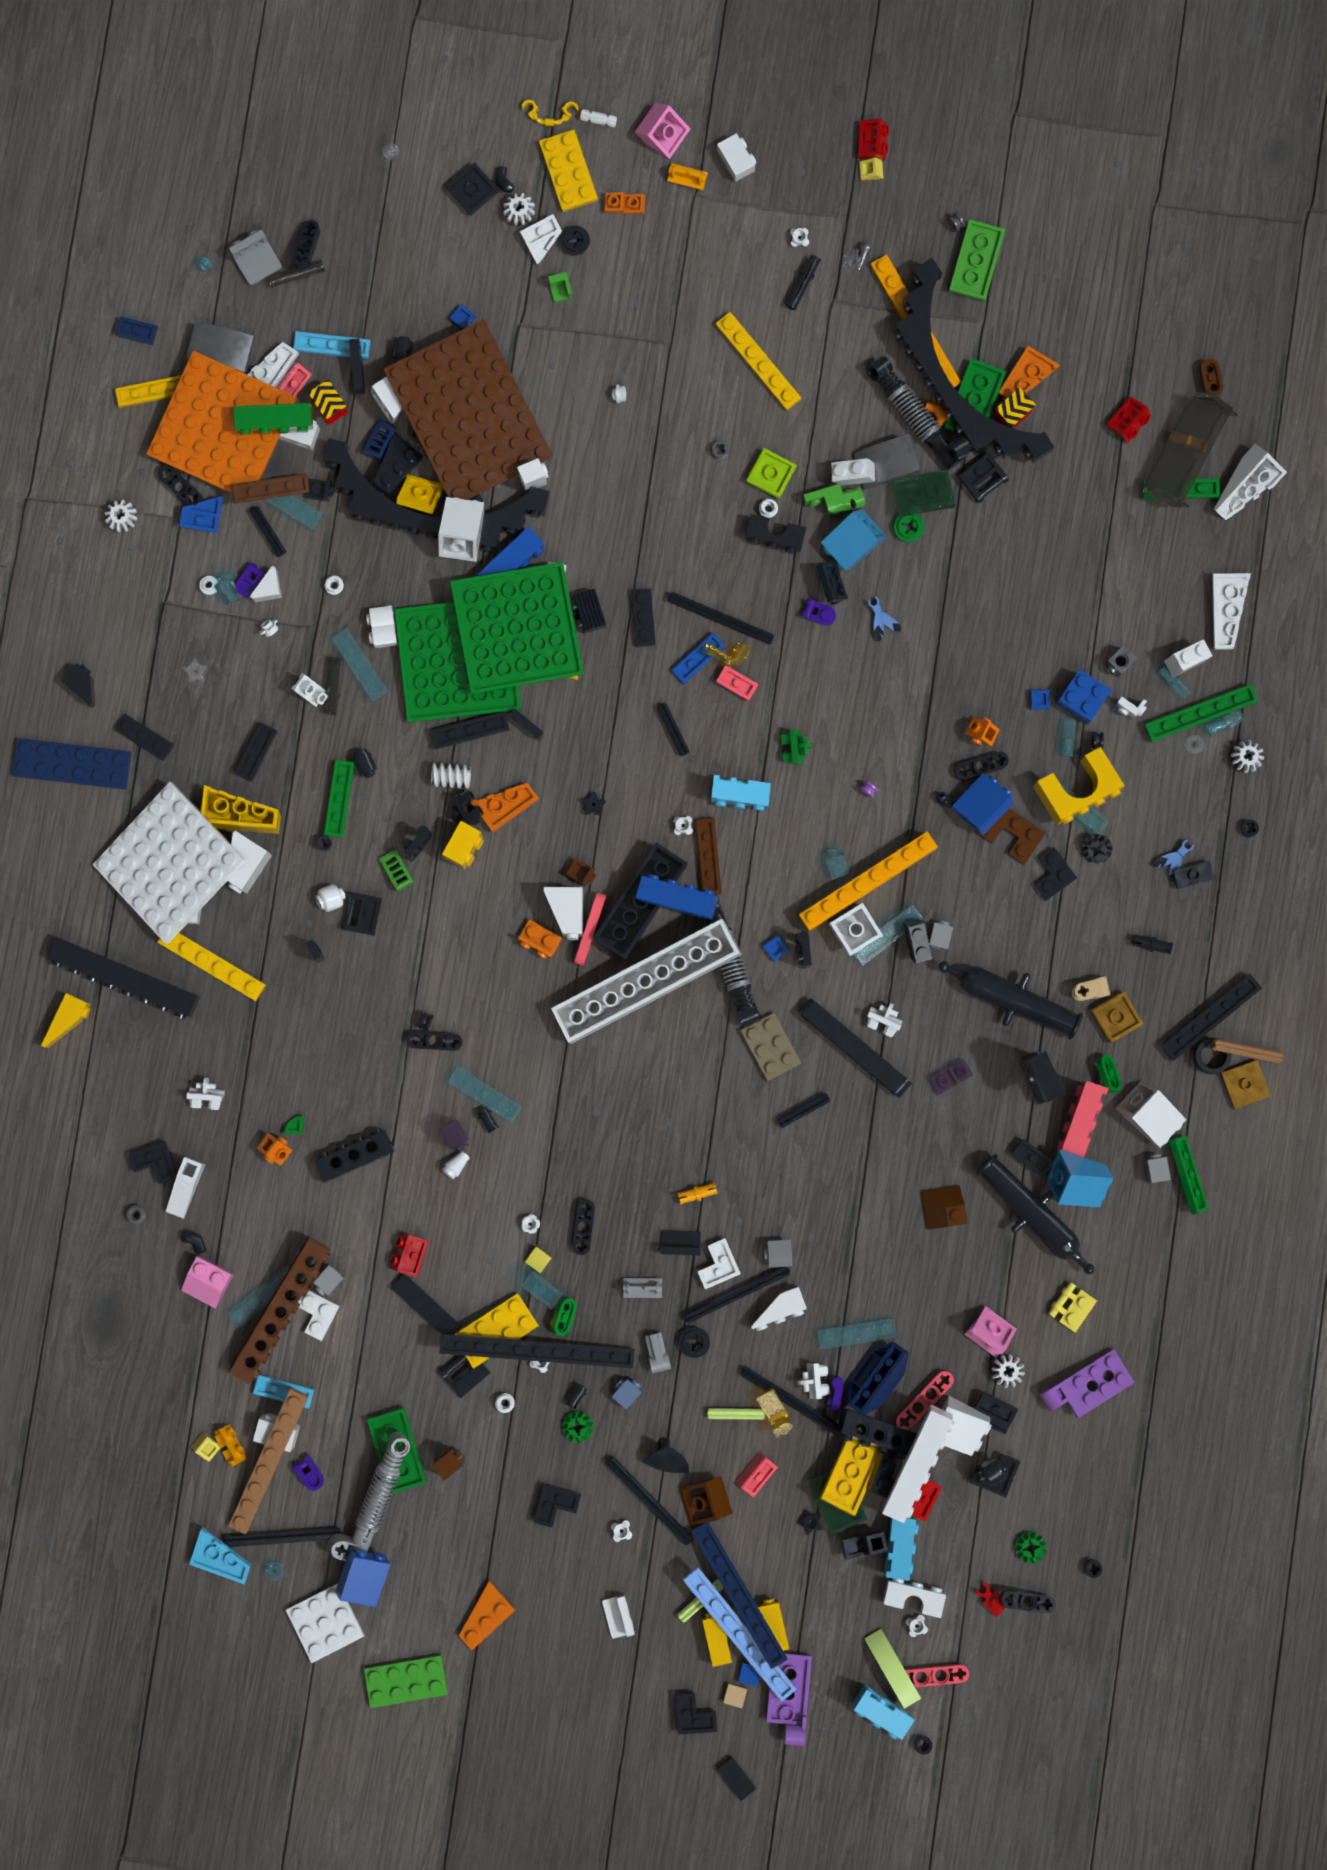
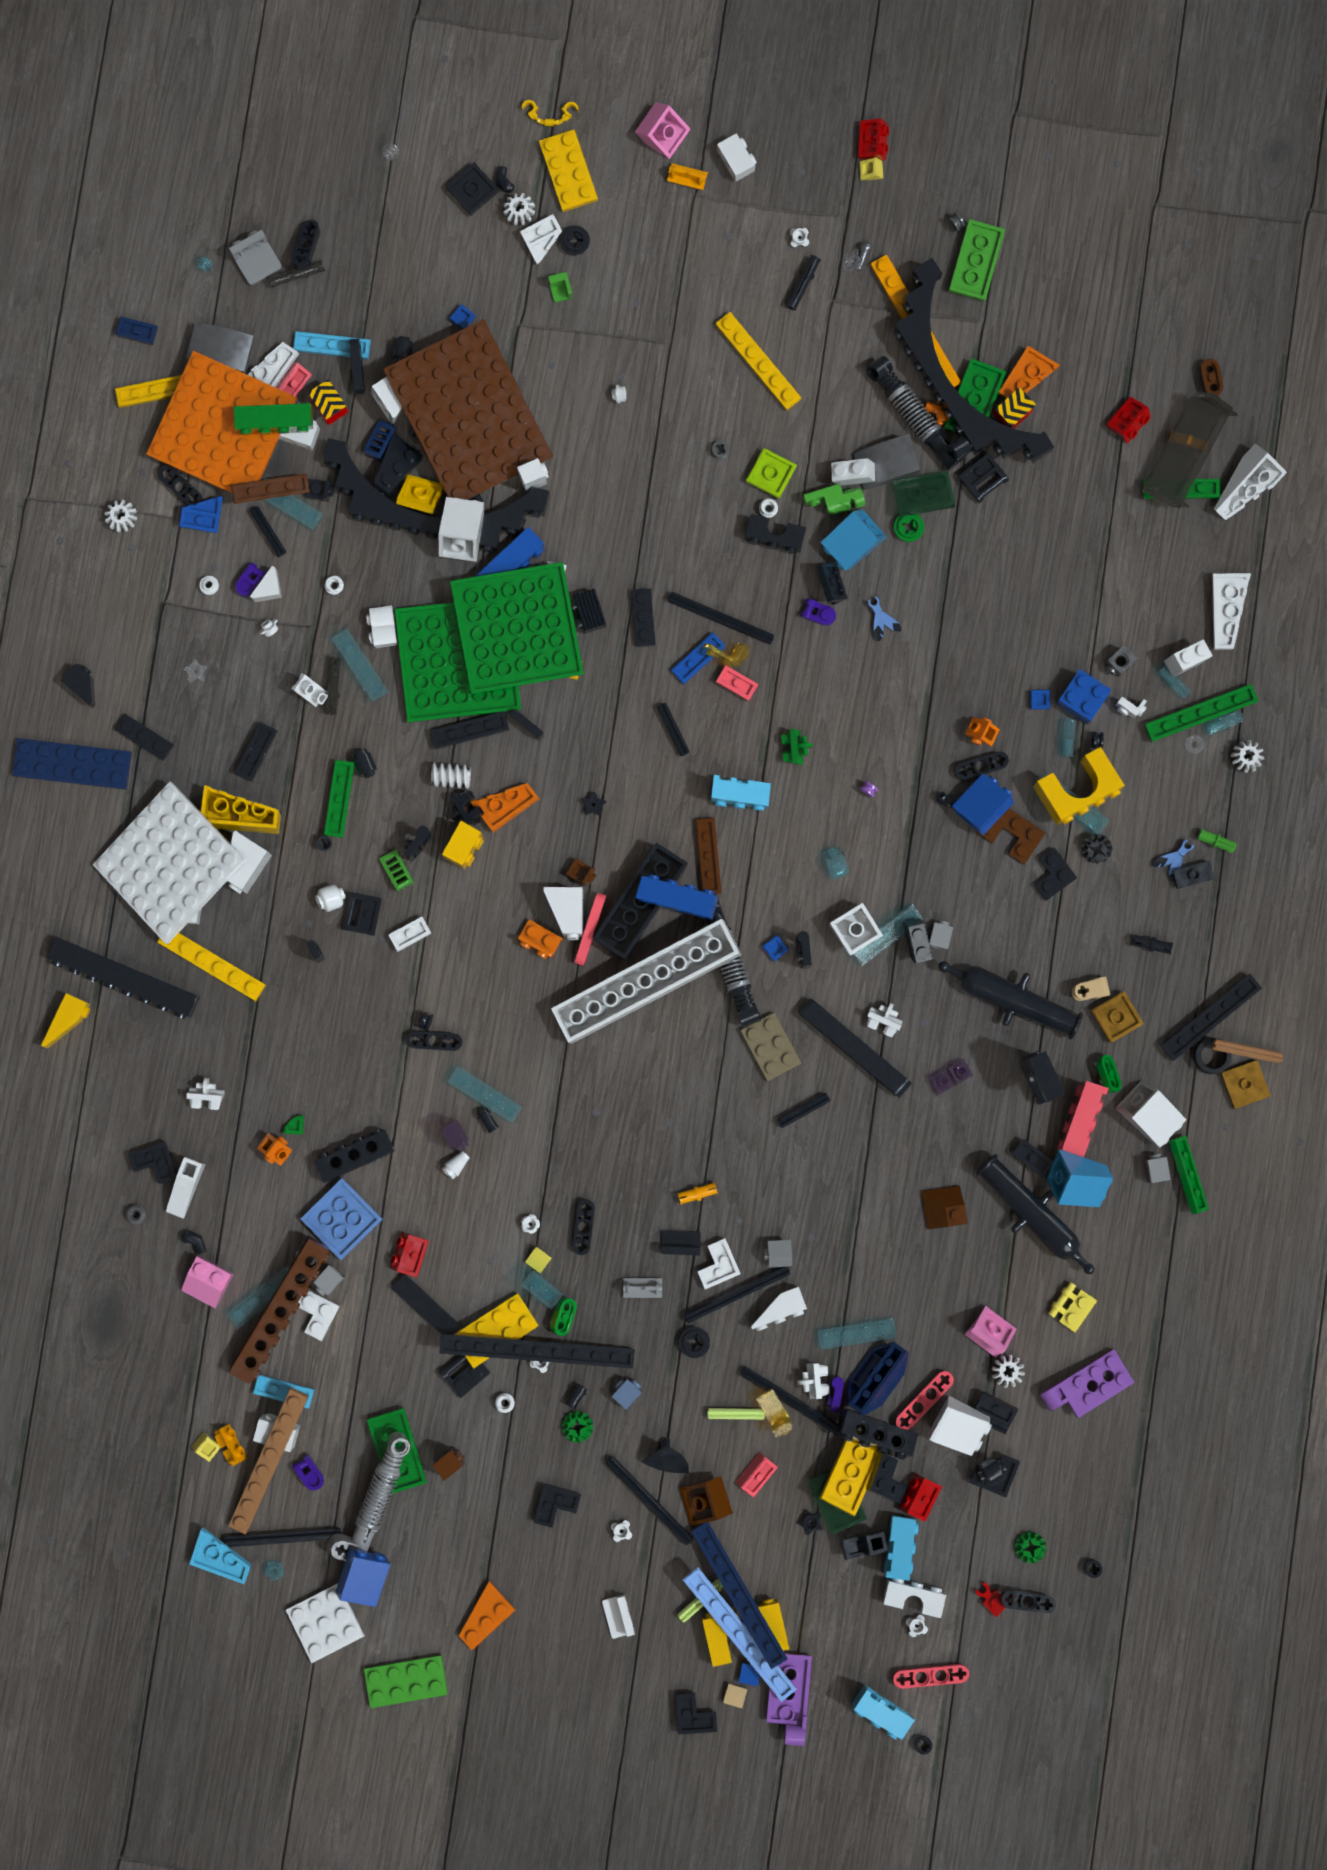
clear light blue bracket [214,572,243,605] -> none
white axle [580,109,617,127] -> none
orange slope [605,192,645,215] -> none
light grey piece [645,1332,671,1374] -> none
white plate [673,816,693,835] -> none
black tile [717,1757,757,1801] -> none
light orange brick [798,831,938,933] -> none
yellowish green slope [865,1629,921,1709] -> none
white brick [882,1405,955,1523] -> none
black bush [1241,820,1259,838] -> none
none -> medium blue plate [301,1178,383,1260]
none -> white plate [389,917,432,952]
none -> bright green axle [1198,828,1237,853]

